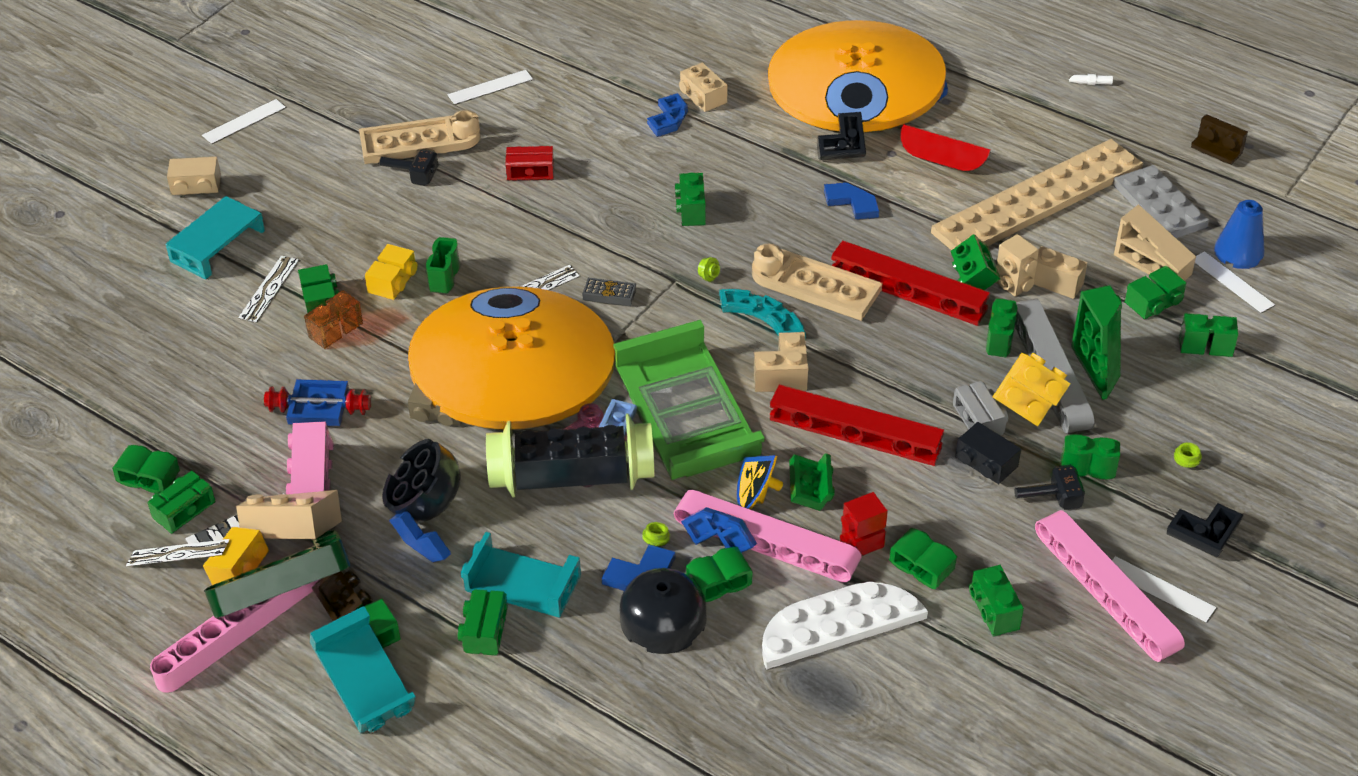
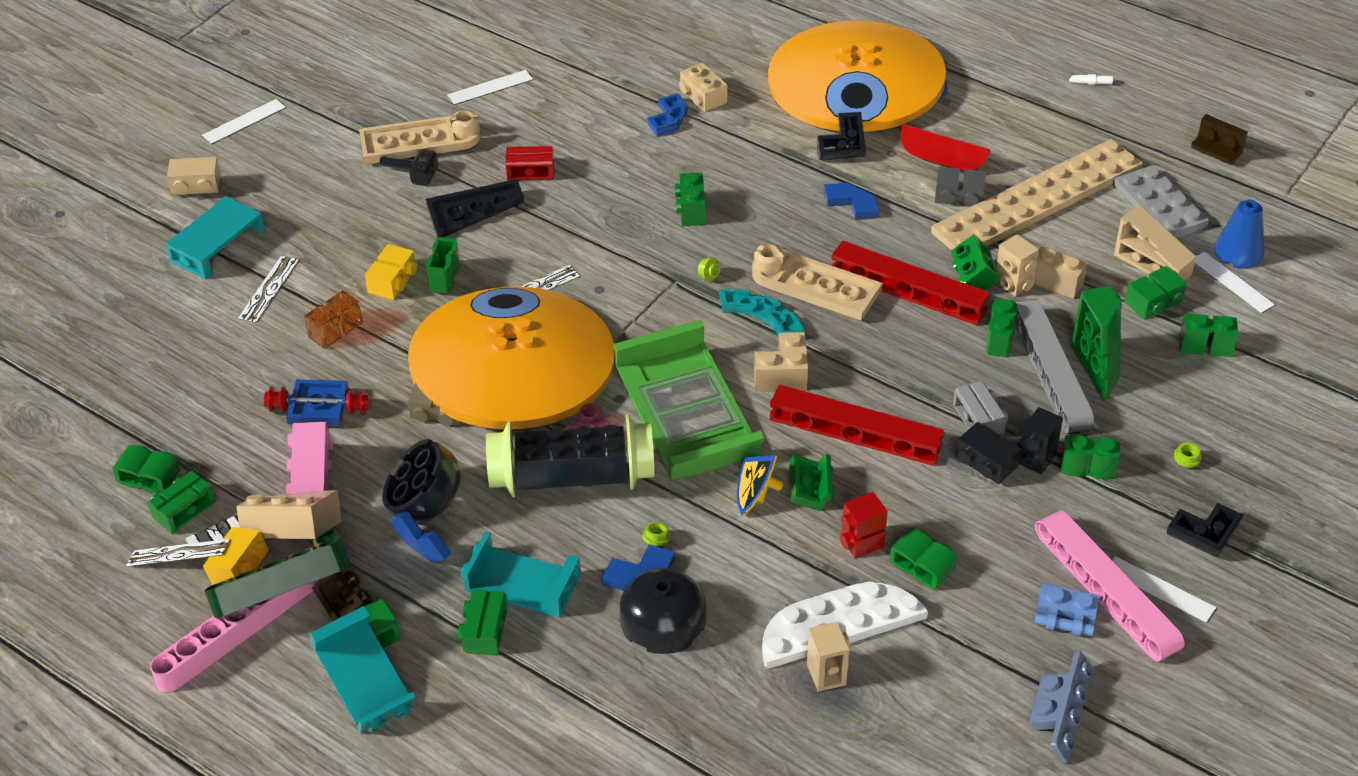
green piece [298,264,341,320] -> none
dark grey tile [582,277,636,306] -> none
light blue plate [599,399,637,439] -> none
bright pink beam [674,490,862,582] -> none
blue tile [681,507,757,553] -> none
green brick [686,547,753,602] -> none
green brick [969,564,1024,637] -> none
yellow plate [993,353,1071,427] -> none
black piece [1014,465,1085,510] -> none
none -> black wing [426,179,524,238]
none -> tan brick [807,622,850,692]
none -> dark grey piece [935,167,986,207]
none -> black brick [1018,407,1063,474]
none -> sand blue bracket [1029,651,1093,763]
none -> medium blue plate [1034,583,1100,636]

